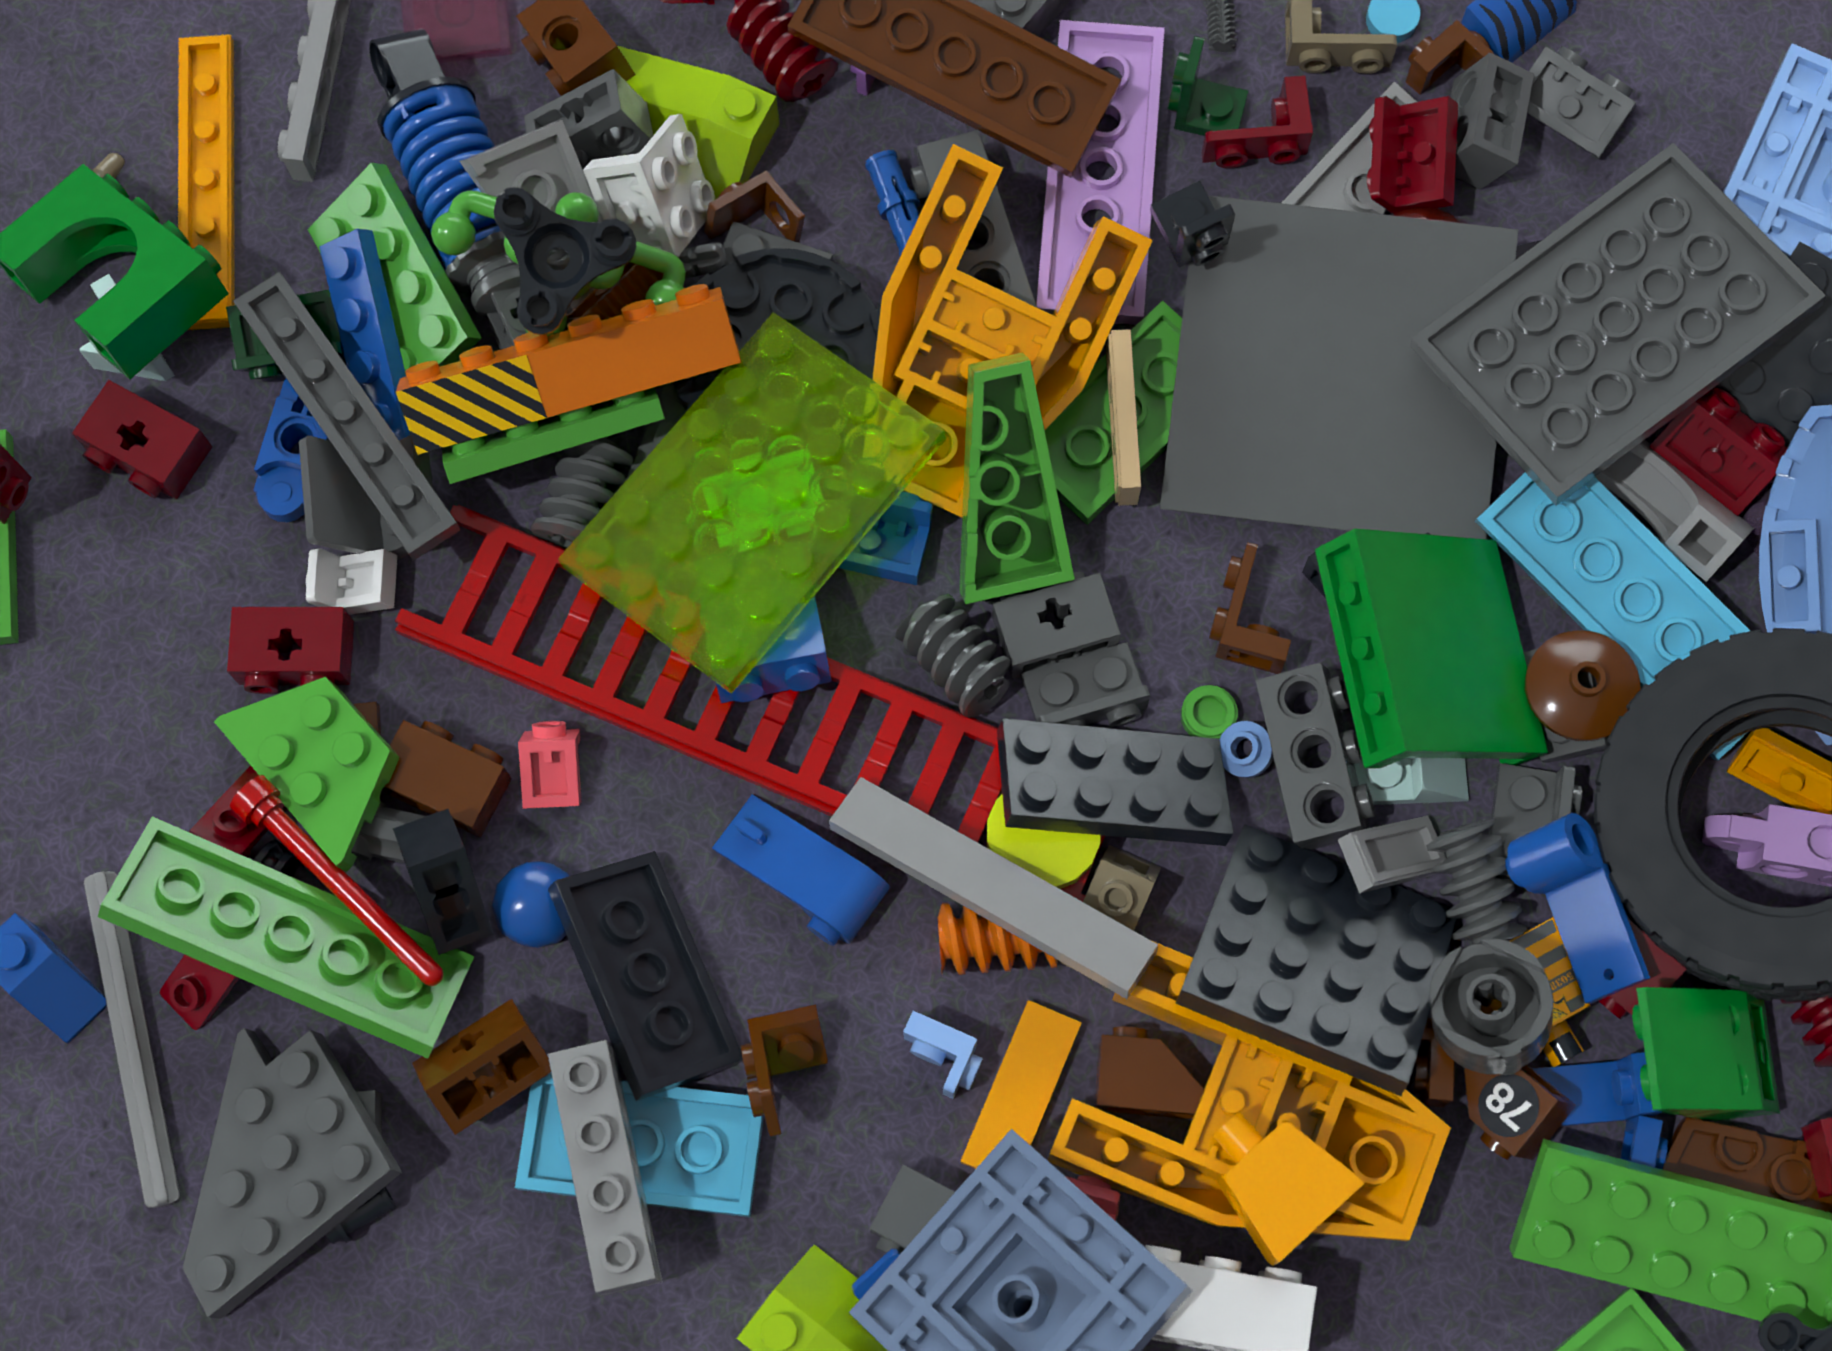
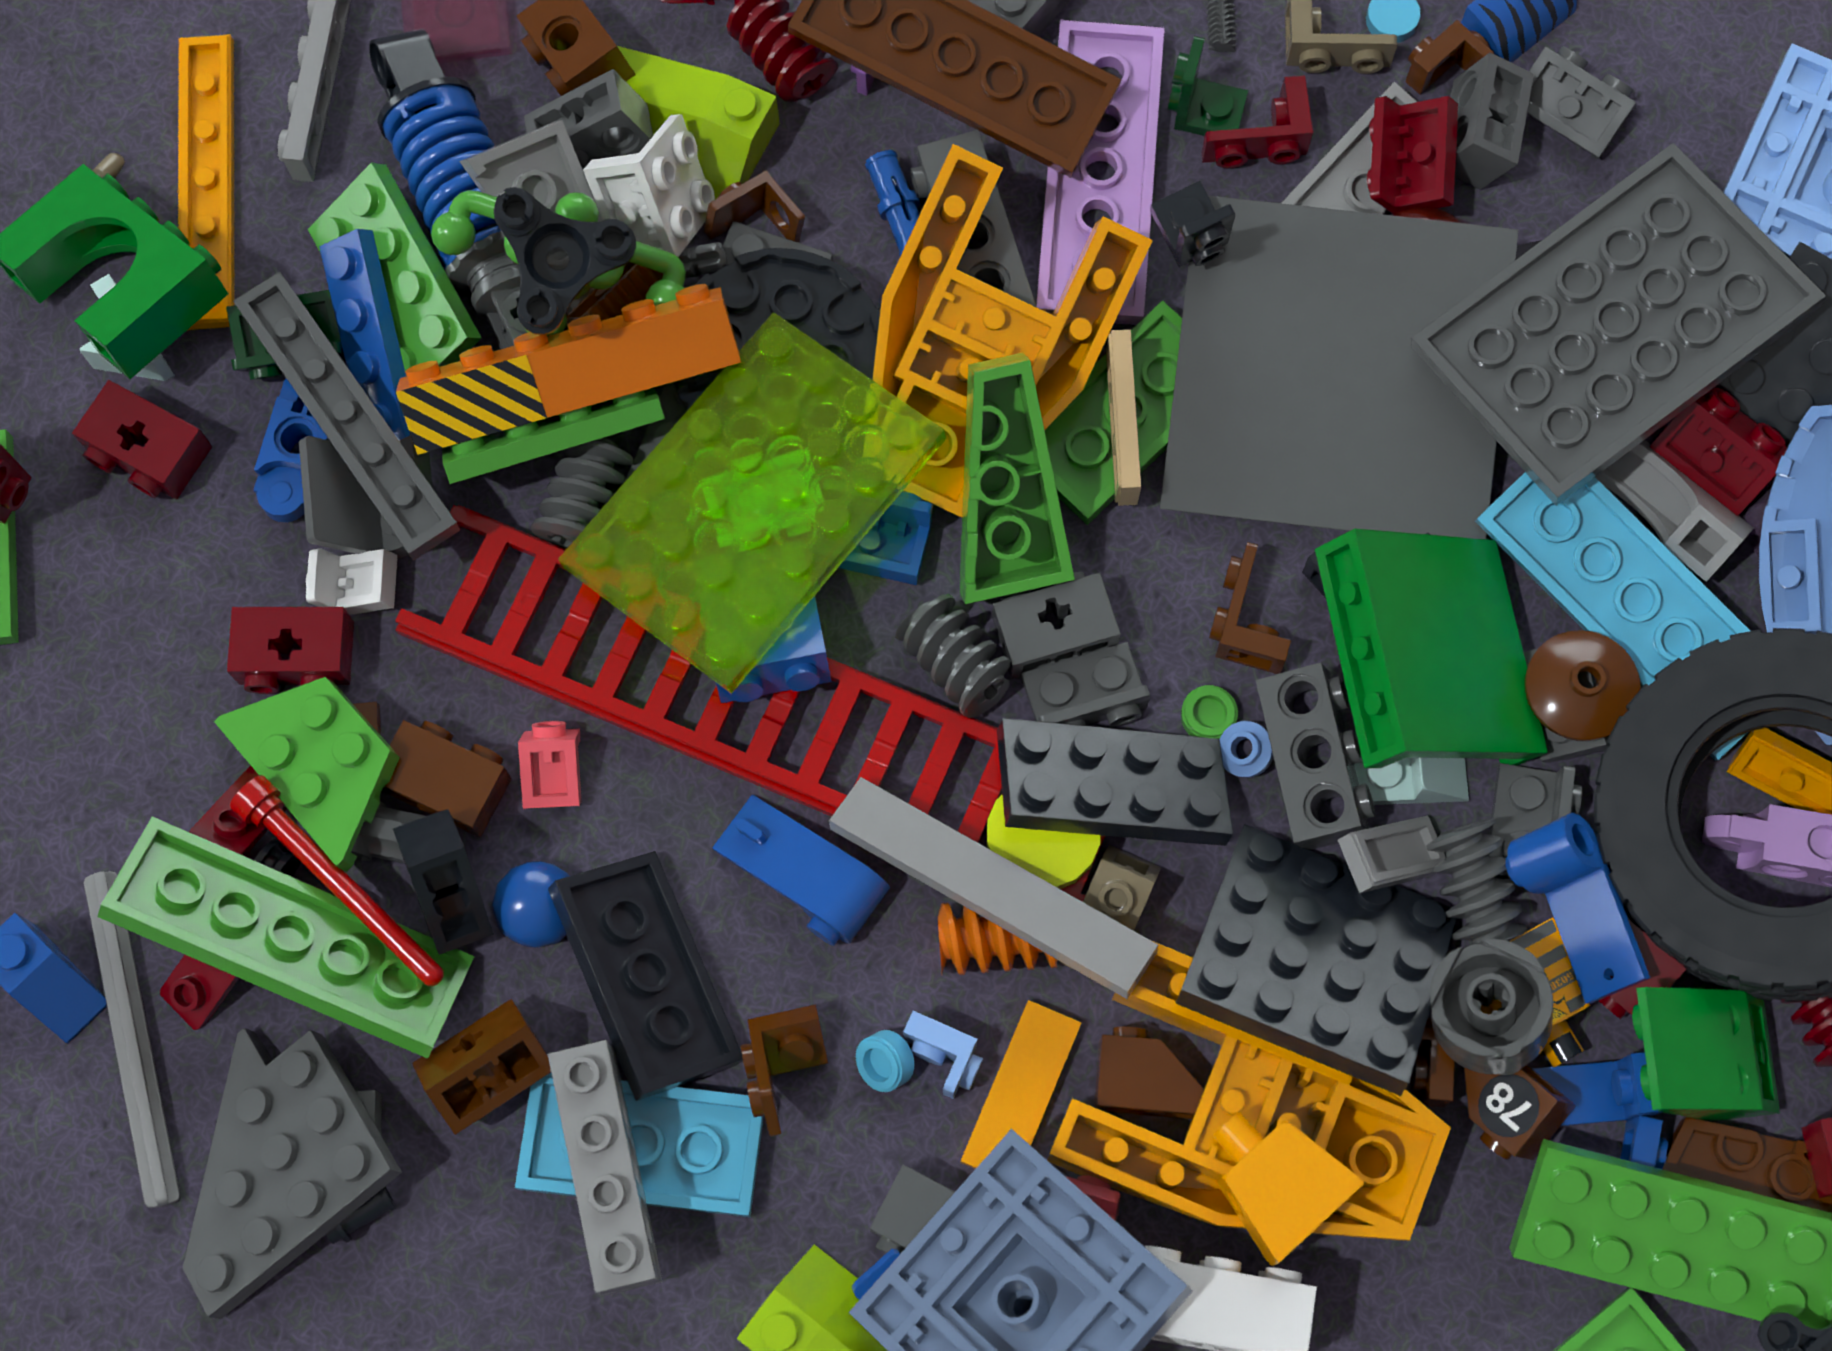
none -> medium azure tile [856,1030,914,1092]

